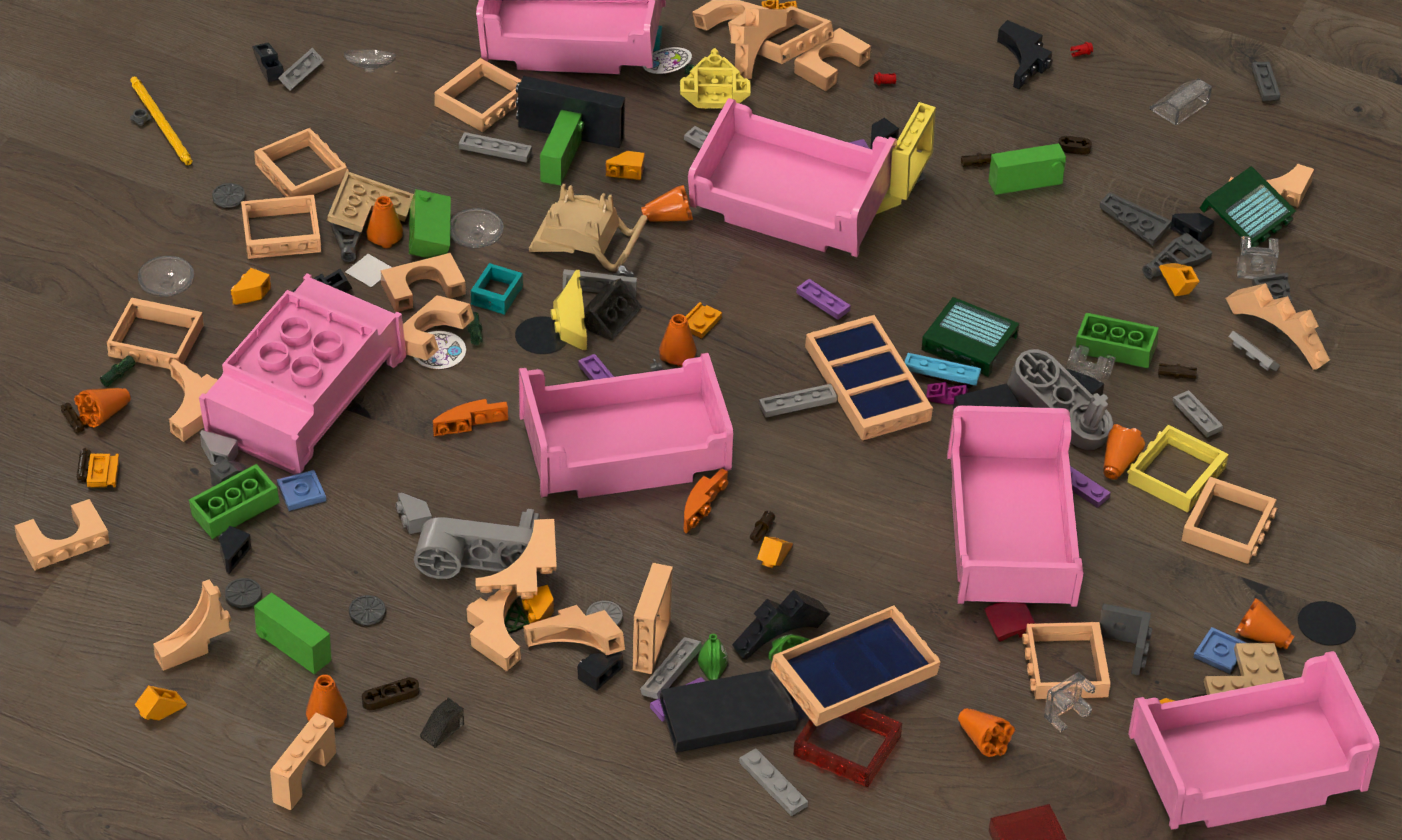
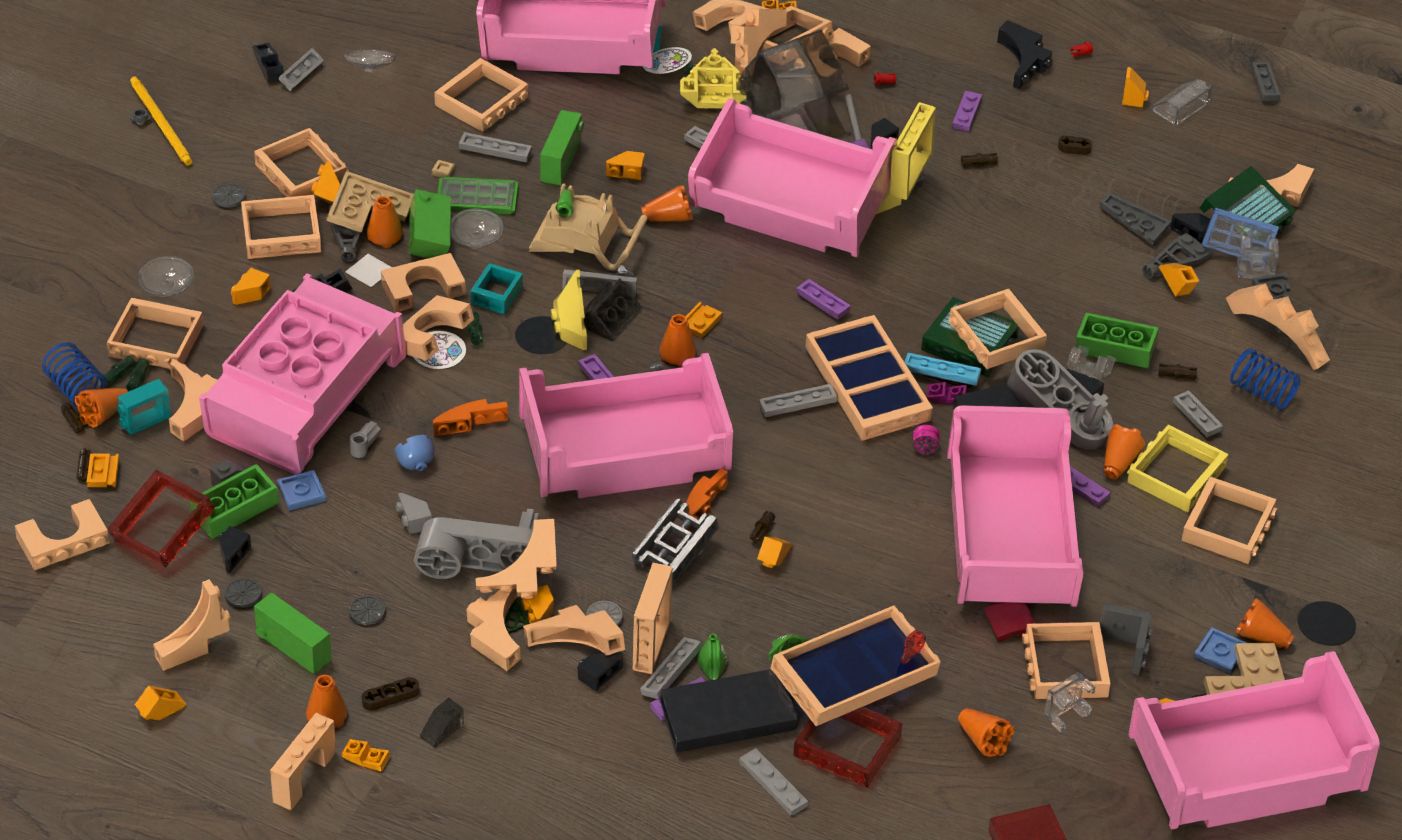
light grey slope [200,430,238,465] -> none
black brick [516,76,625,148] -> none
black arch [732,590,830,660] -> none
bright green brick [988,143,1066,195] -> none
light grey plate [1228,331,1280,371] -> none
none -> blue piece [42,342,108,407]
none -> clear red window [107,469,215,568]
none -> teal window [117,379,171,435]
none -> clear green pin [126,358,149,392]
none -> light orange slope [311,161,340,204]
none -> light orange slope [341,739,391,771]
none -> light grey piece [350,421,381,458]
none -> medium blue cylinder [395,435,435,471]
none -> tan tile [431,160,455,178]
none -> clear piece [437,177,518,215]
none -> bright green cone [555,190,574,217]
none -> dark grey fence [632,498,719,586]
none -> clear smoke windscreen [738,29,852,140]
none -> light grey piece [845,94,862,141]
none -> clear red piece [900,630,926,665]
none -> dark pink wheel [912,425,940,455]
none -> light nougat window [948,289,1047,369]
none -> medium lavender plate [952,91,982,132]
none -> light orange slope [1122,67,1149,108]
none -> clear piece [1202,208,1278,264]
none -> blue piece [1230,348,1300,410]

